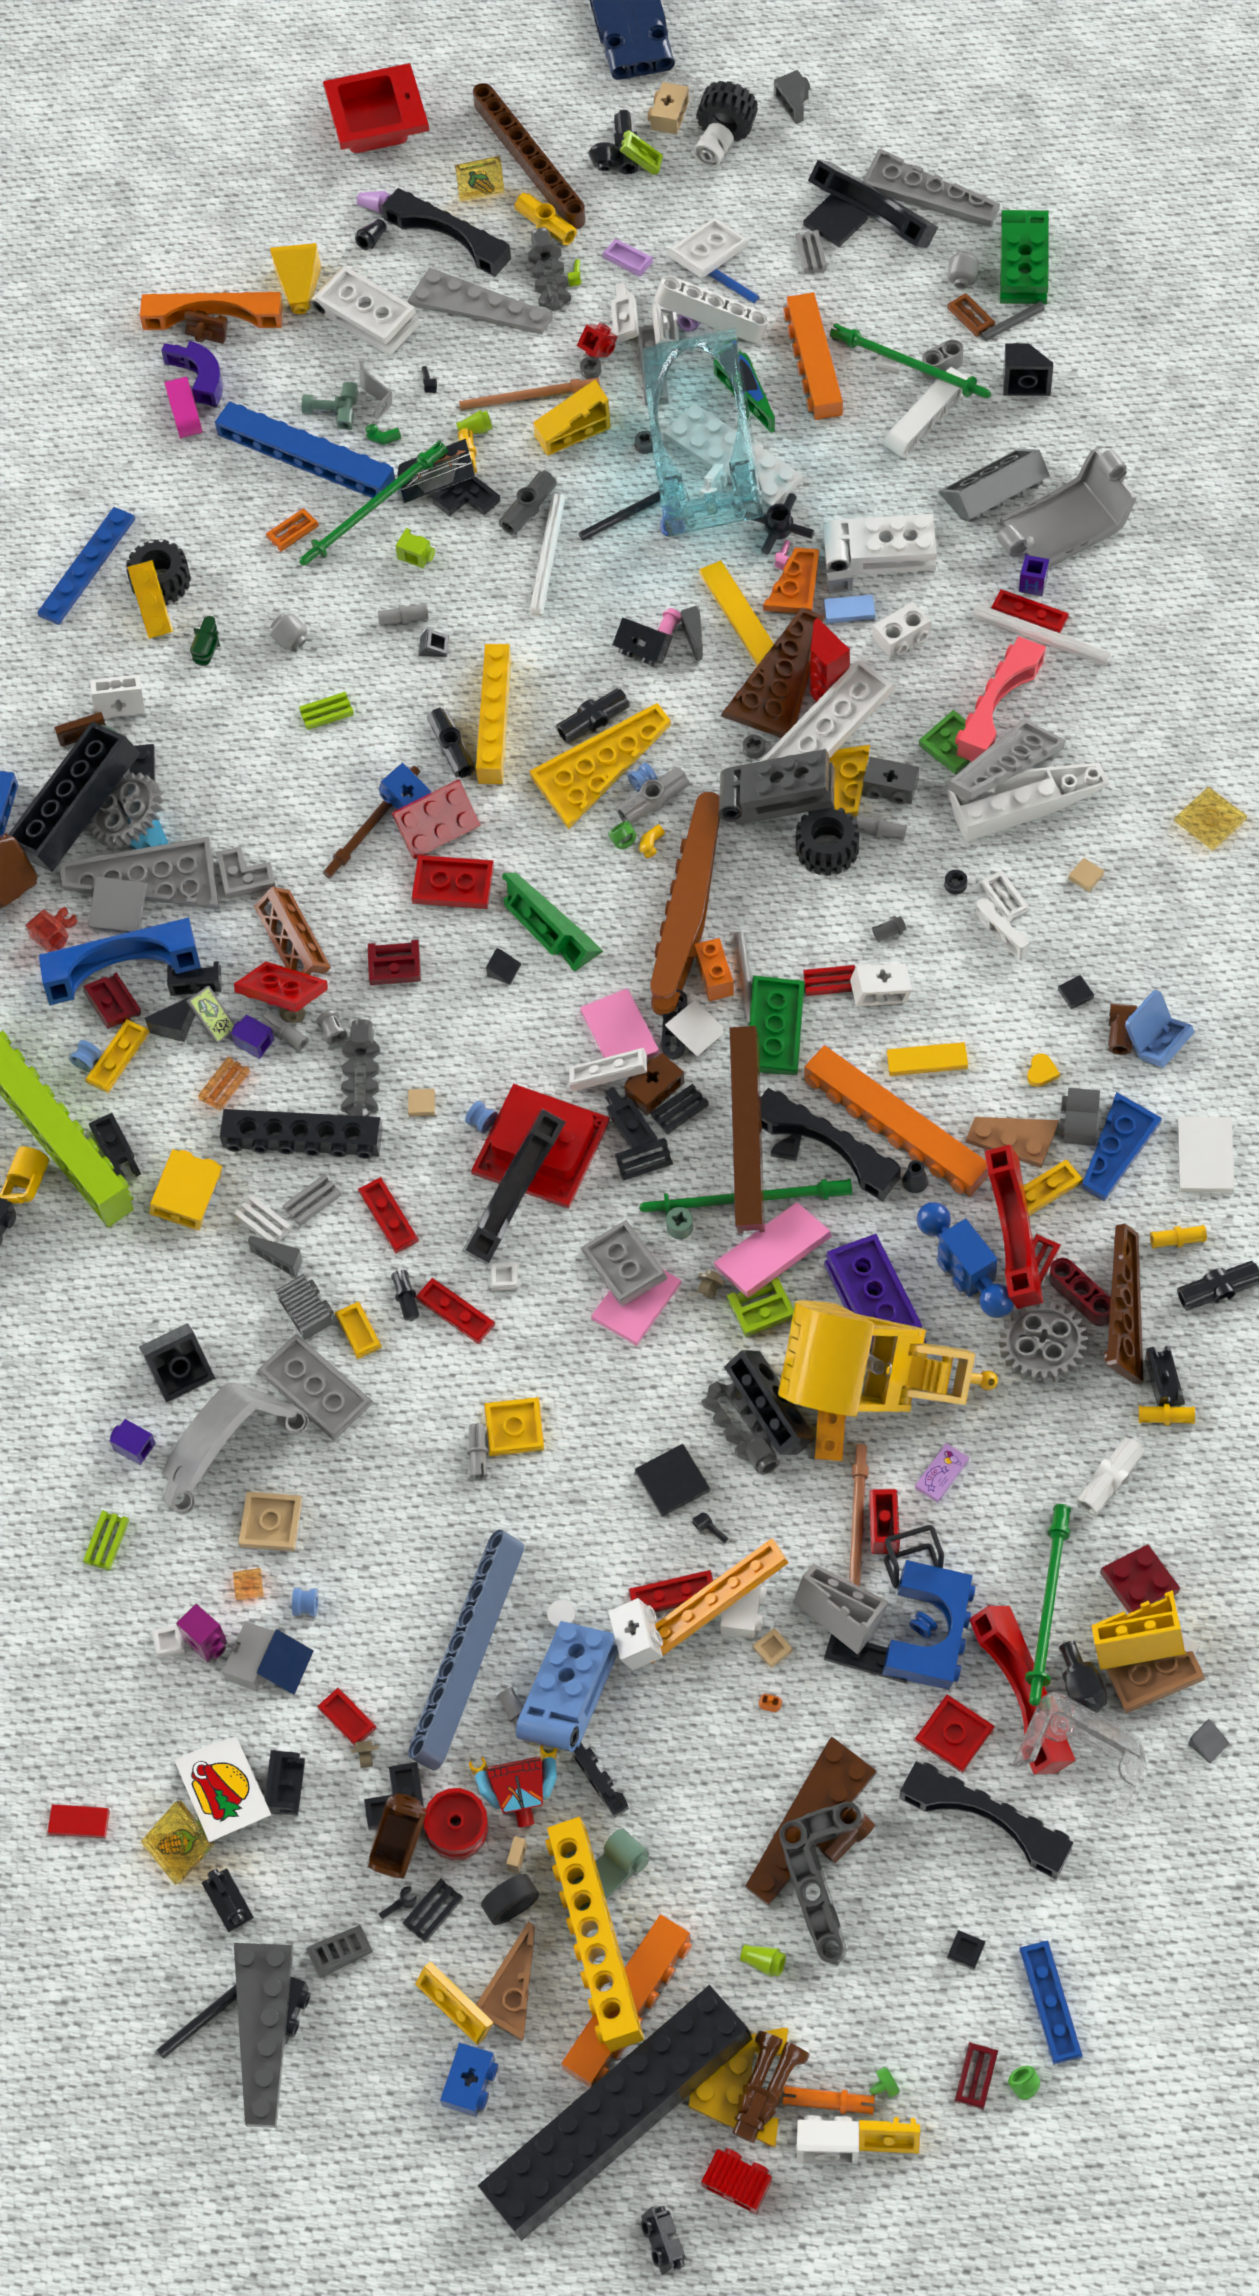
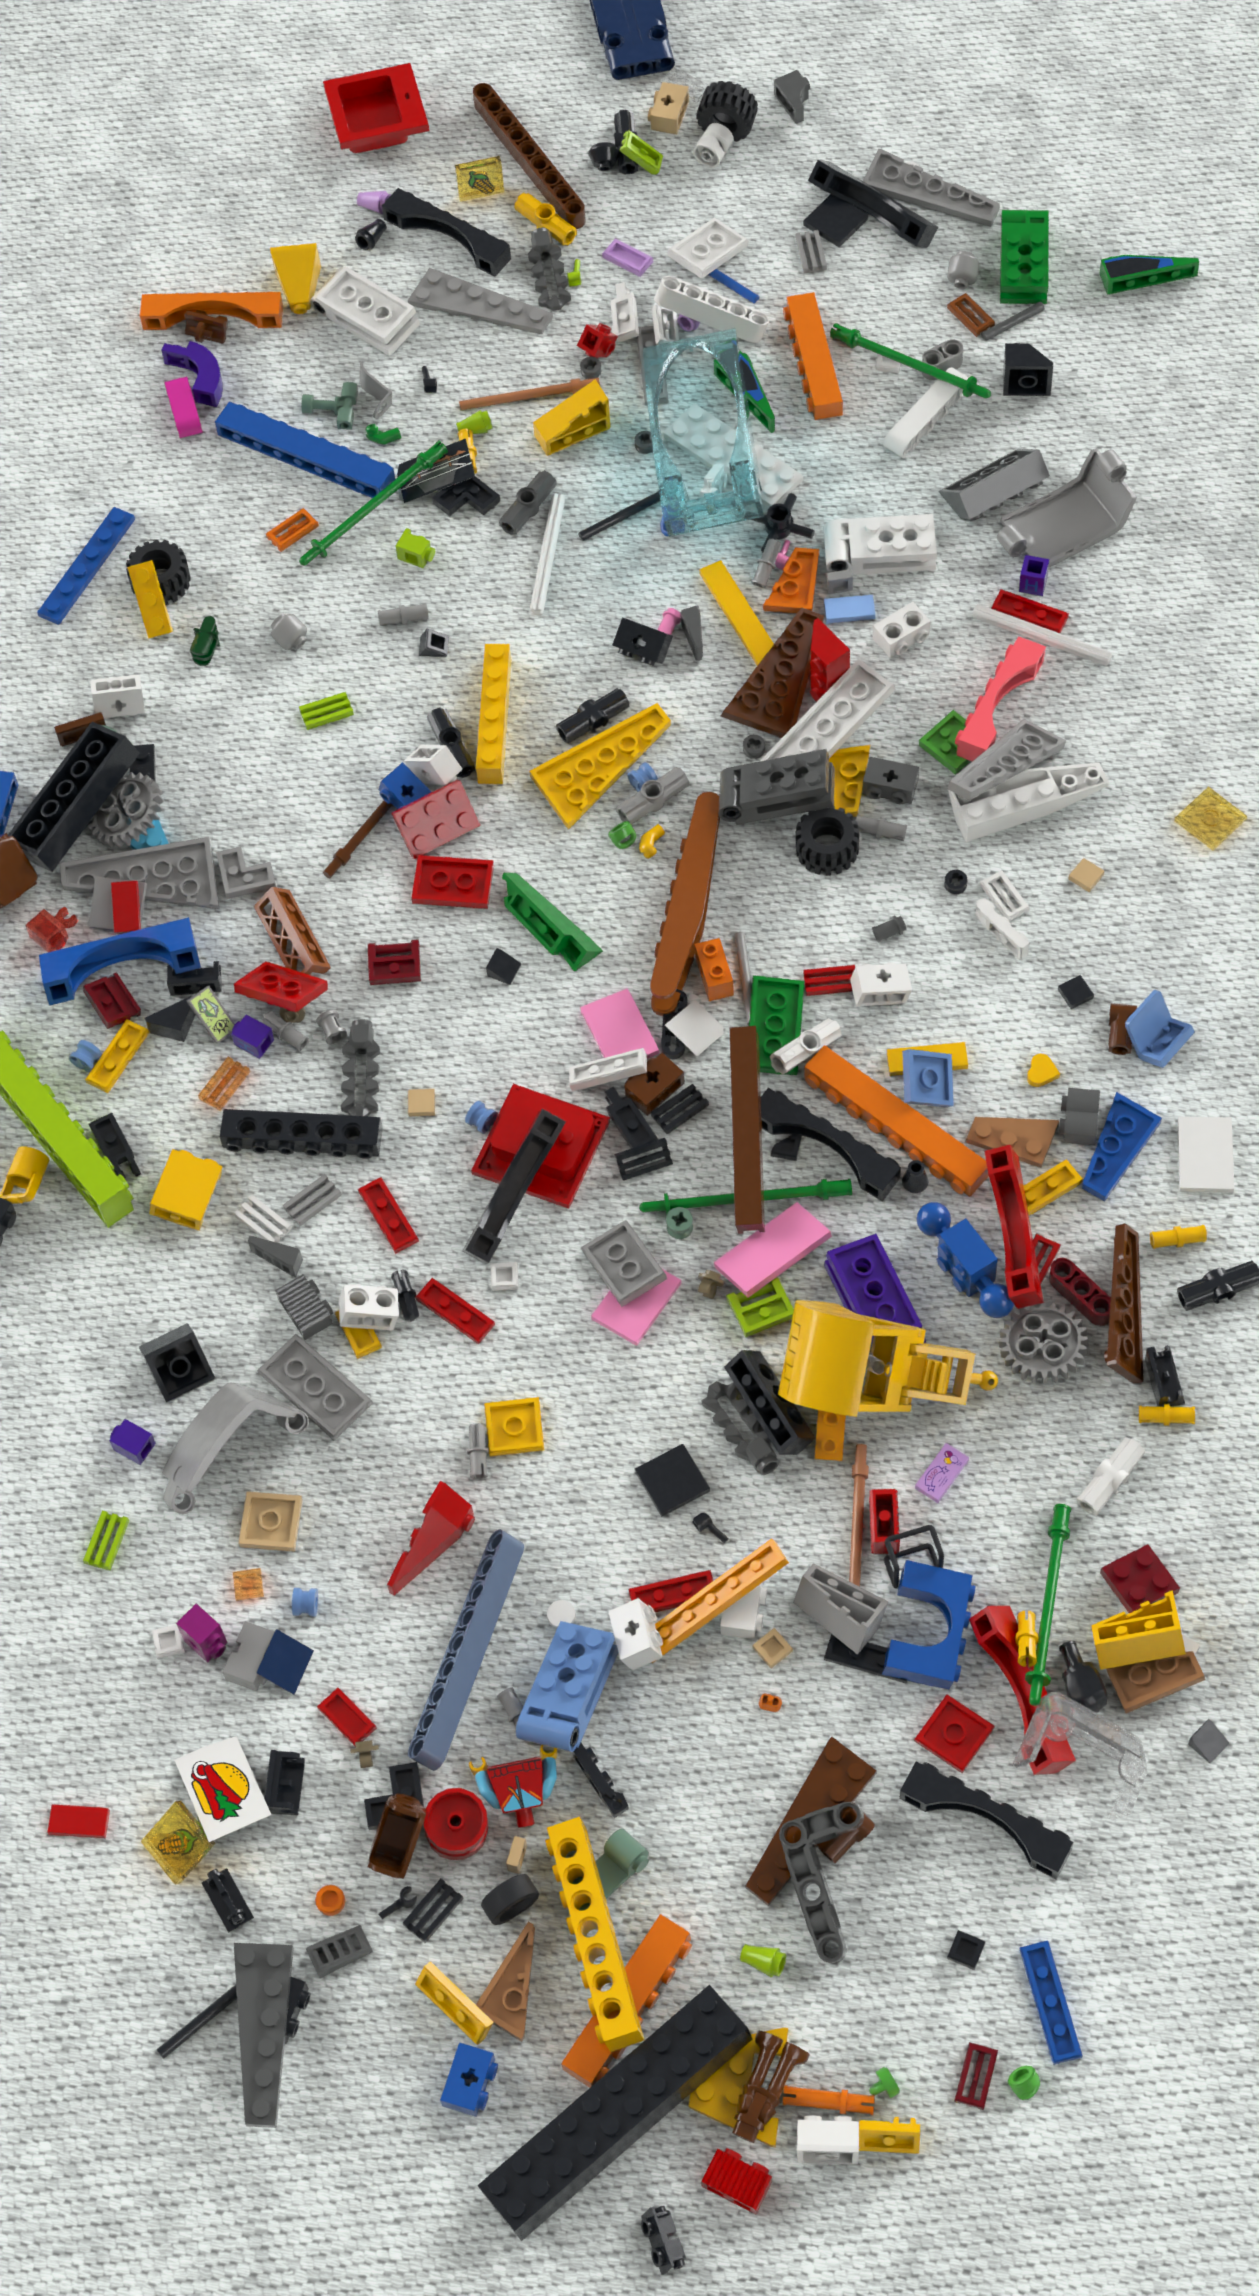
blue bush [909,1611,938,1639] -> none
none -> red tile [111,880,141,934]
none -> orange tile [315,1885,345,1916]
none -> white brick [339,1284,399,1331]
none -> red wedge [387,1481,475,1596]
none -> white brick [404,745,462,786]
none -> light grey axle [751,539,781,588]
none -> white piece [770,1018,842,1075]
none -> medium blue plate [903,1049,954,1107]
none -> yellow pin [1015,1610,1039,1667]
none -> green slope [1099,255,1200,295]

